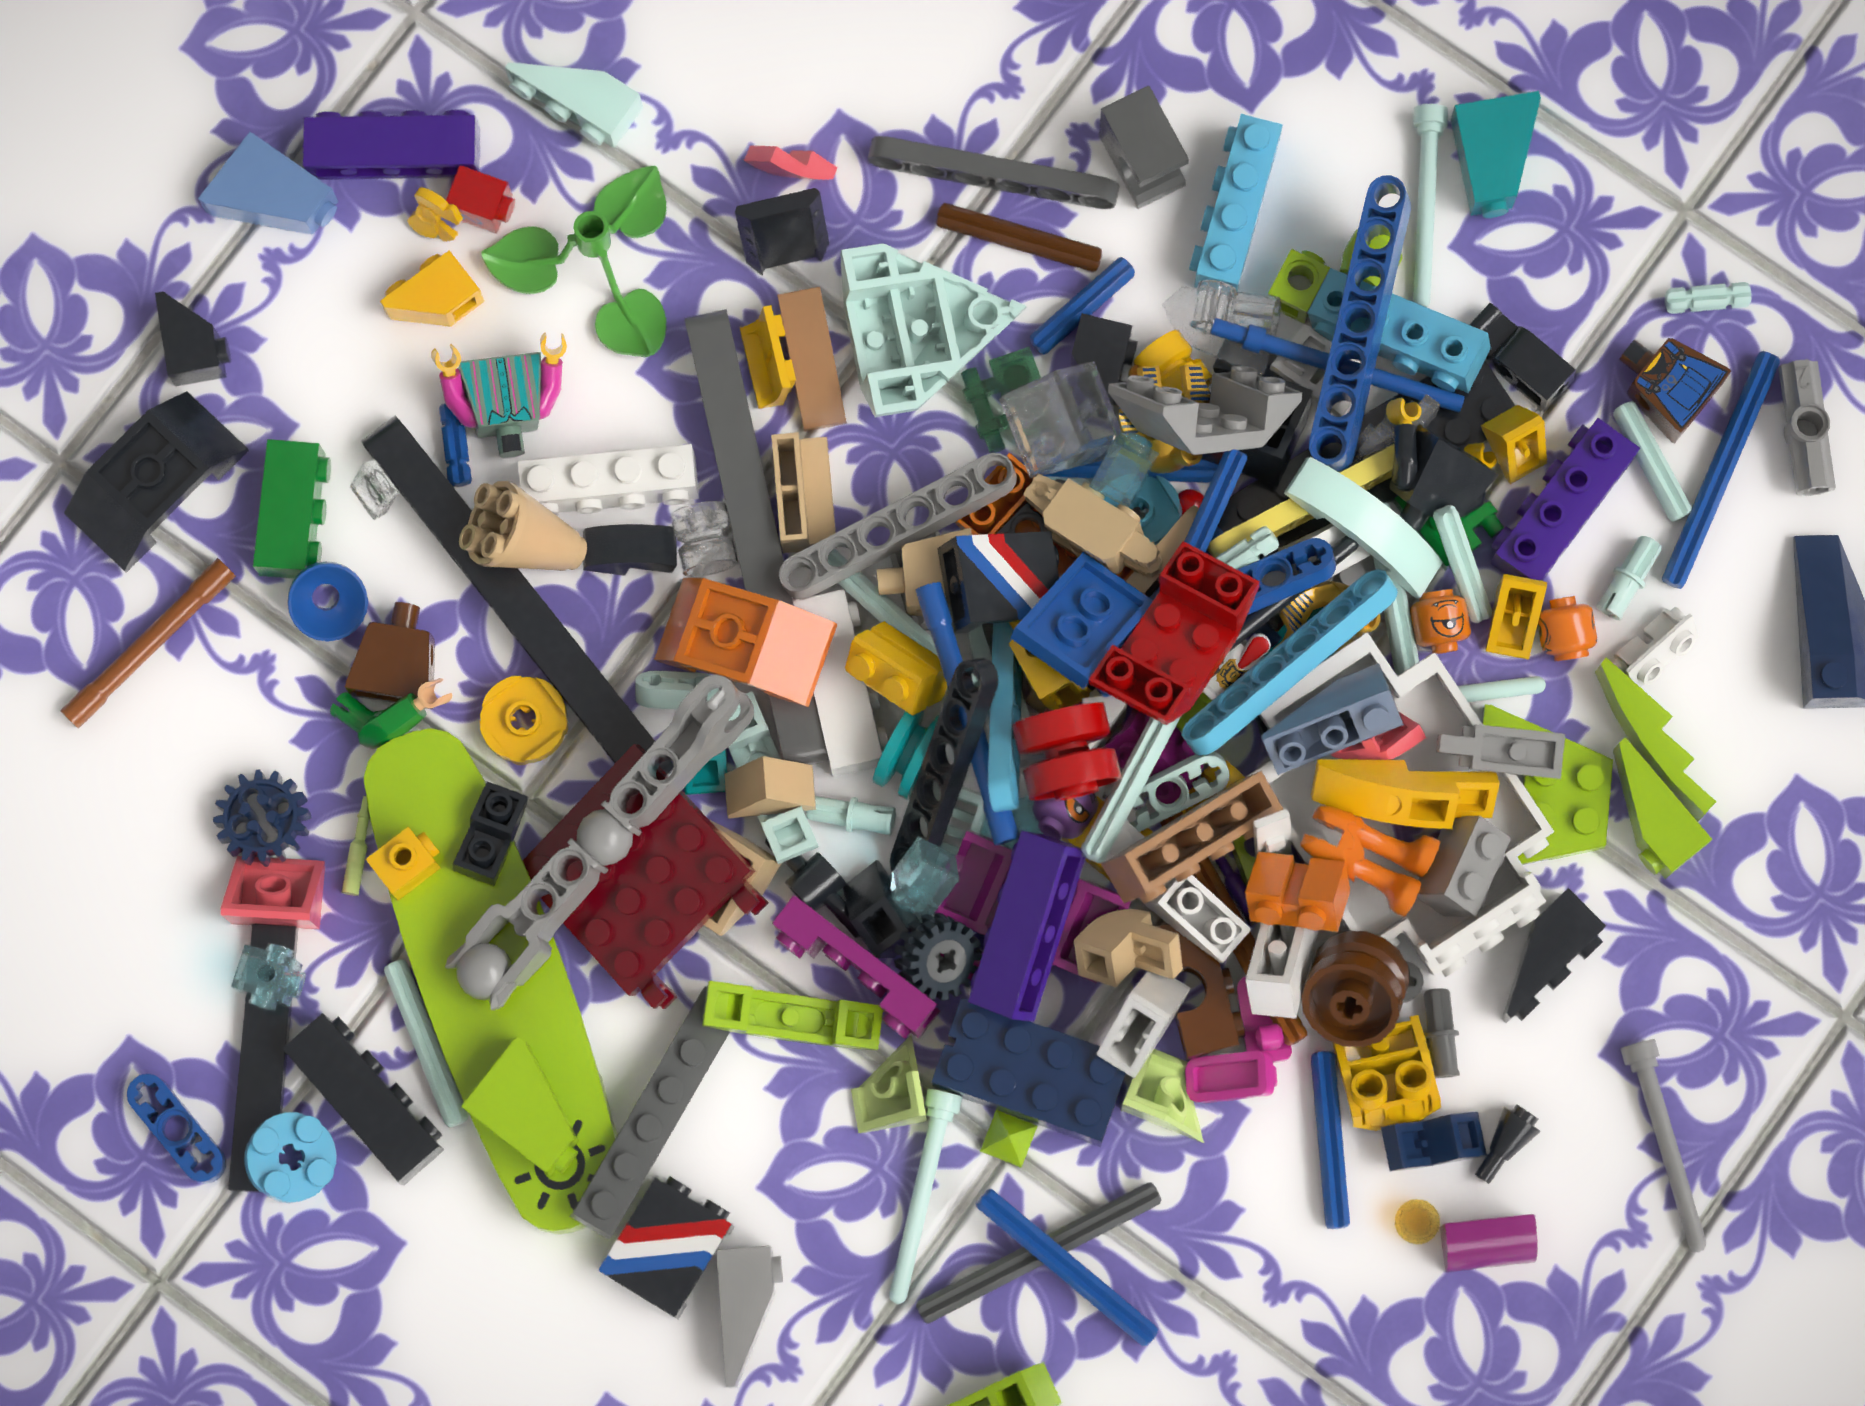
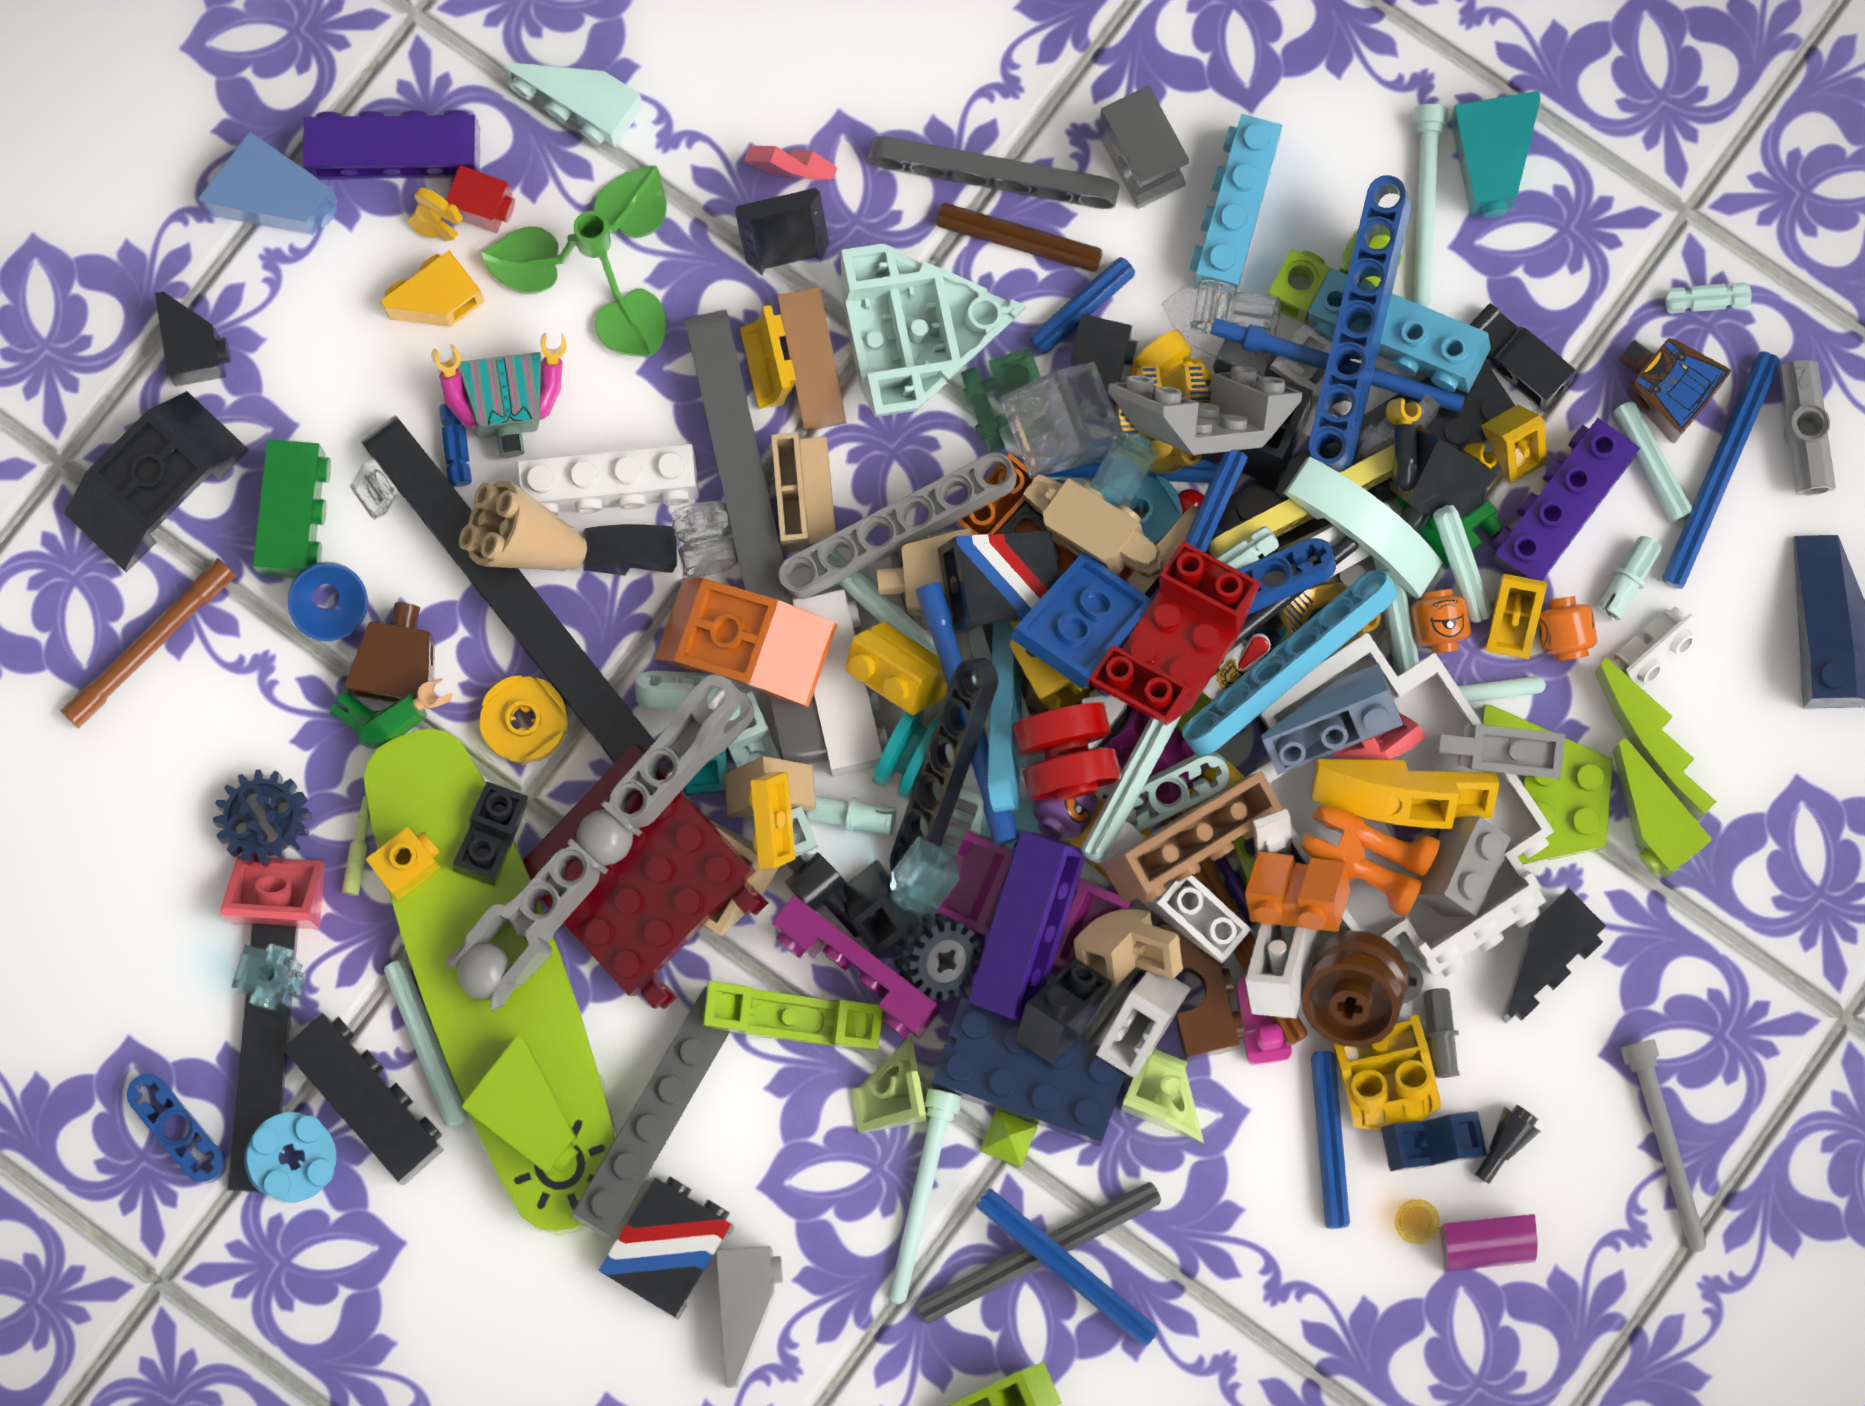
dark pink piece [1185,1050,1278,1103] -> none
none -> yellow plate [749,772,796,869]
none -> black slope [1015,959,1113,1064]

